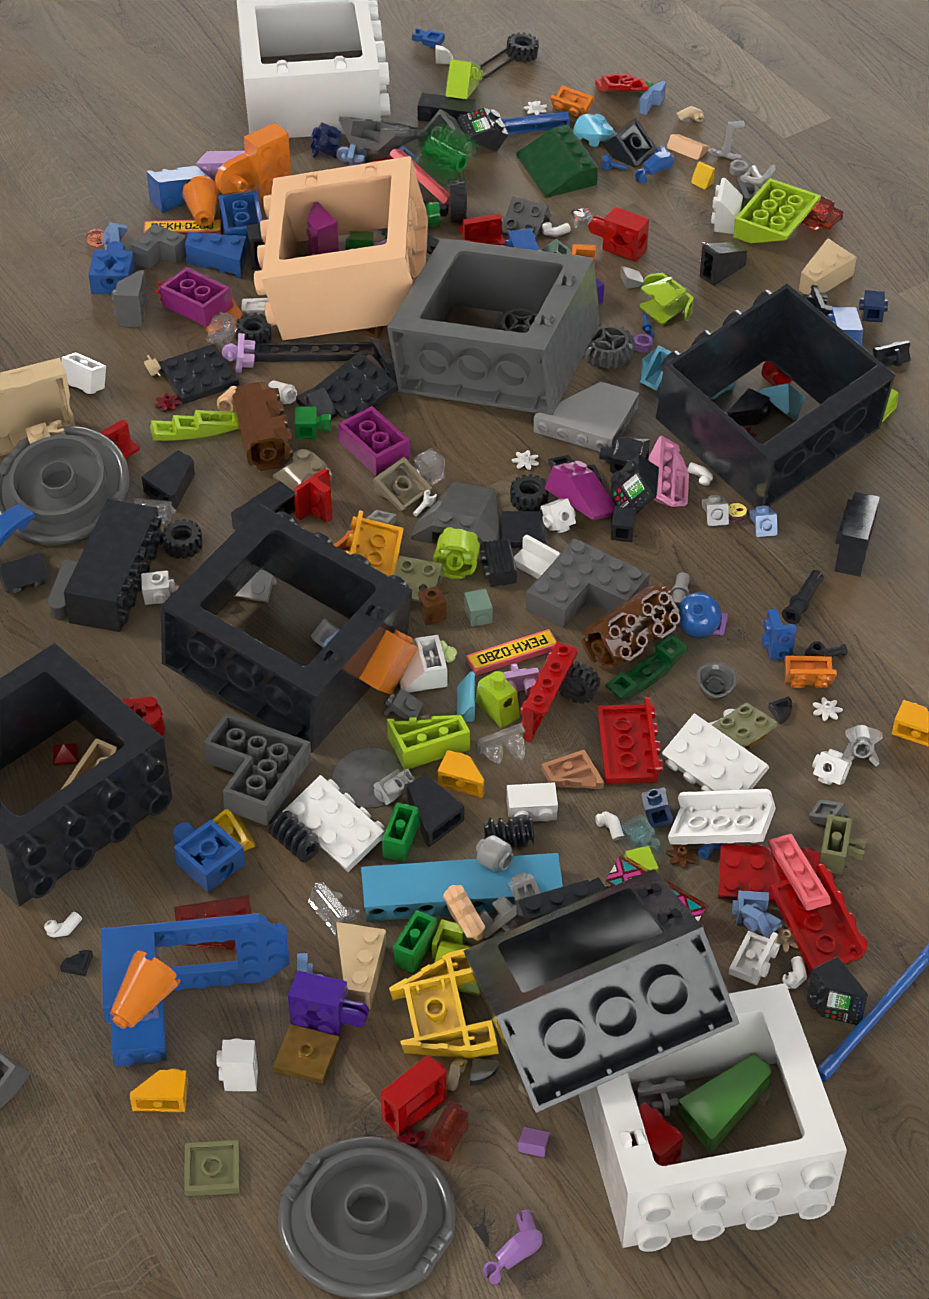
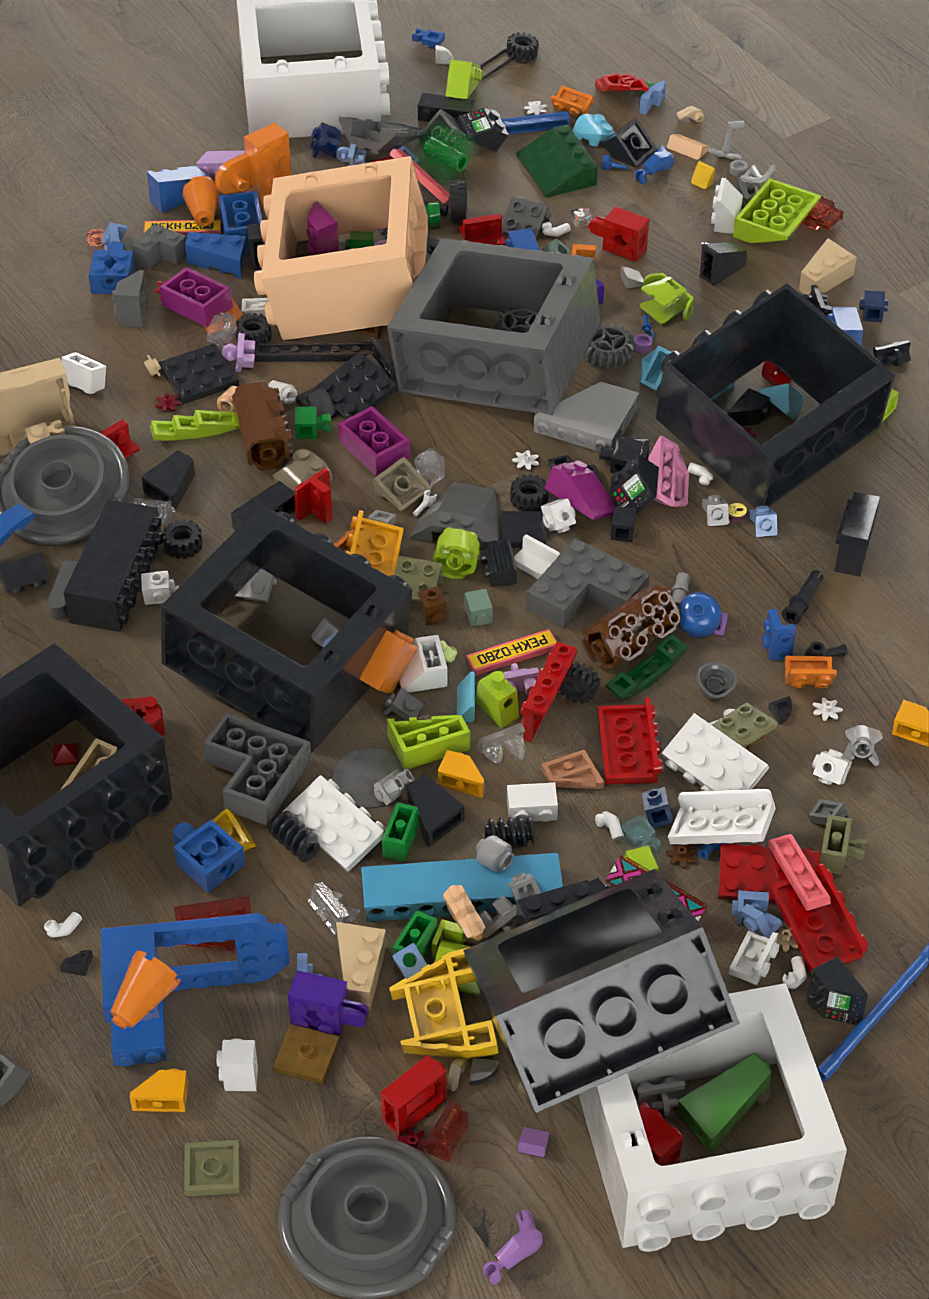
none -> medium blue bracket [392,943,427,979]

